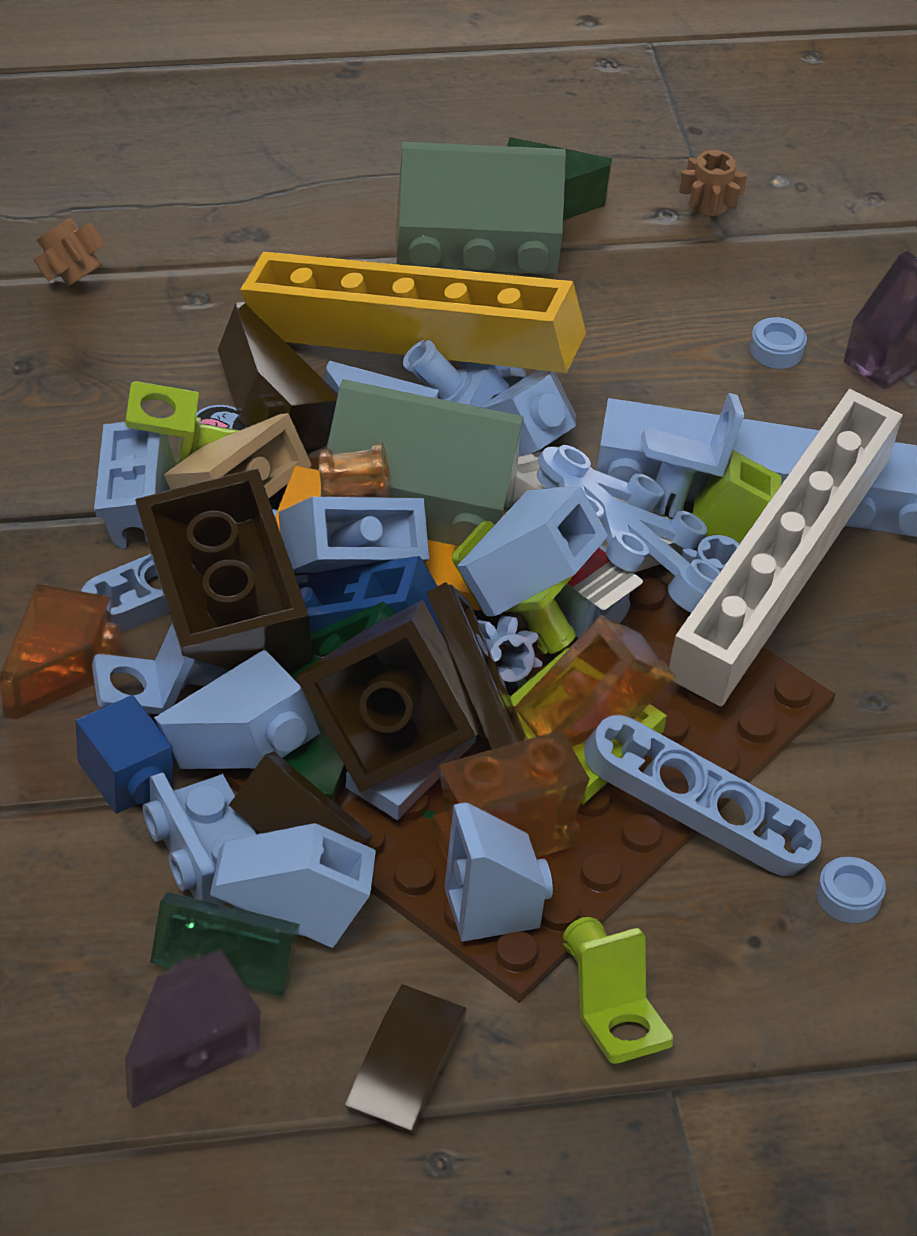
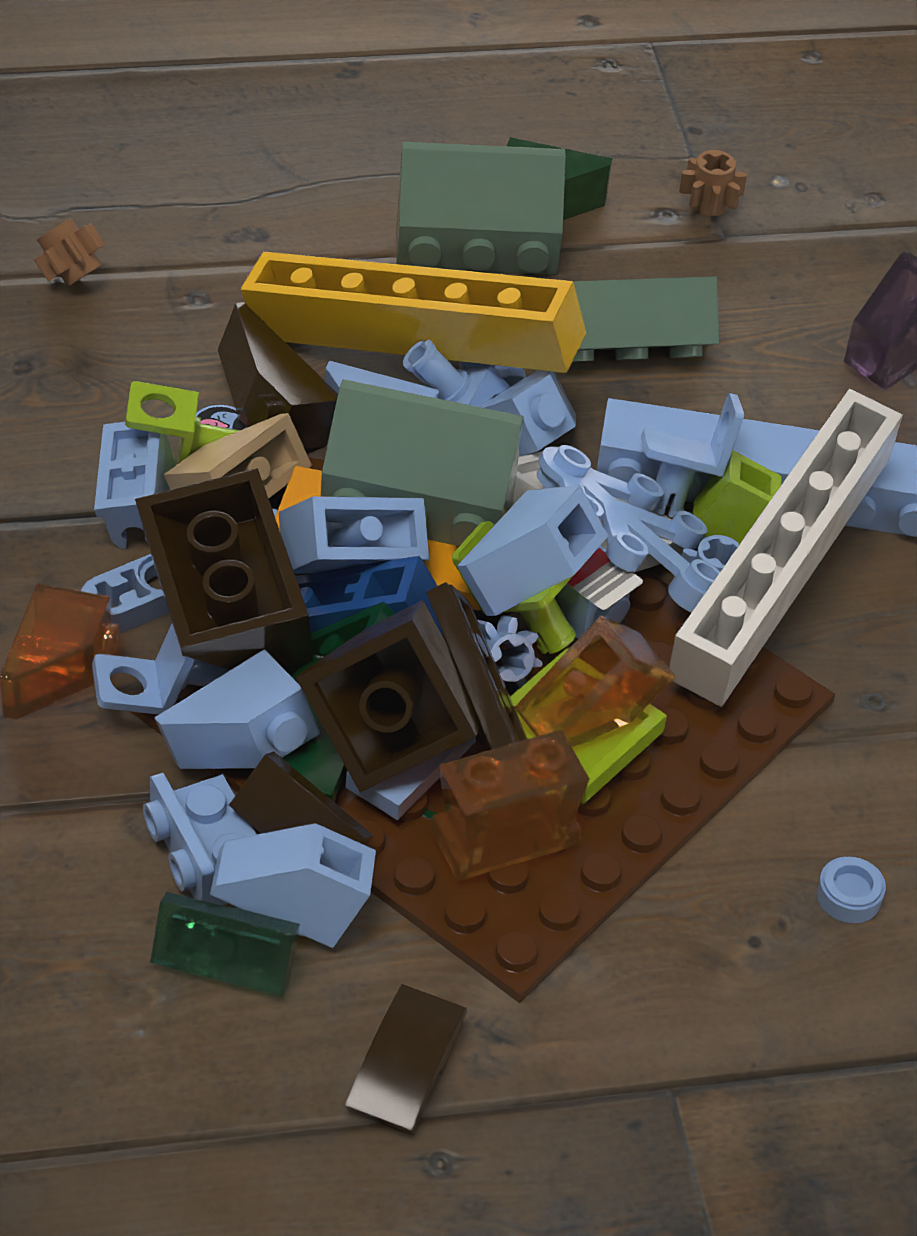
blue brick [75,695,173,814] -> none
clear purple slope [125,949,261,1108] -> none
clear orange bush [319,443,390,498] -> none
light blue slope [444,802,553,942] -> none
lime bracket [563,917,673,1064] -> none
light blue beam [584,715,822,876] -> none
light blue tile [749,317,807,369] -> none
none -> sand green slope [572,276,719,362]

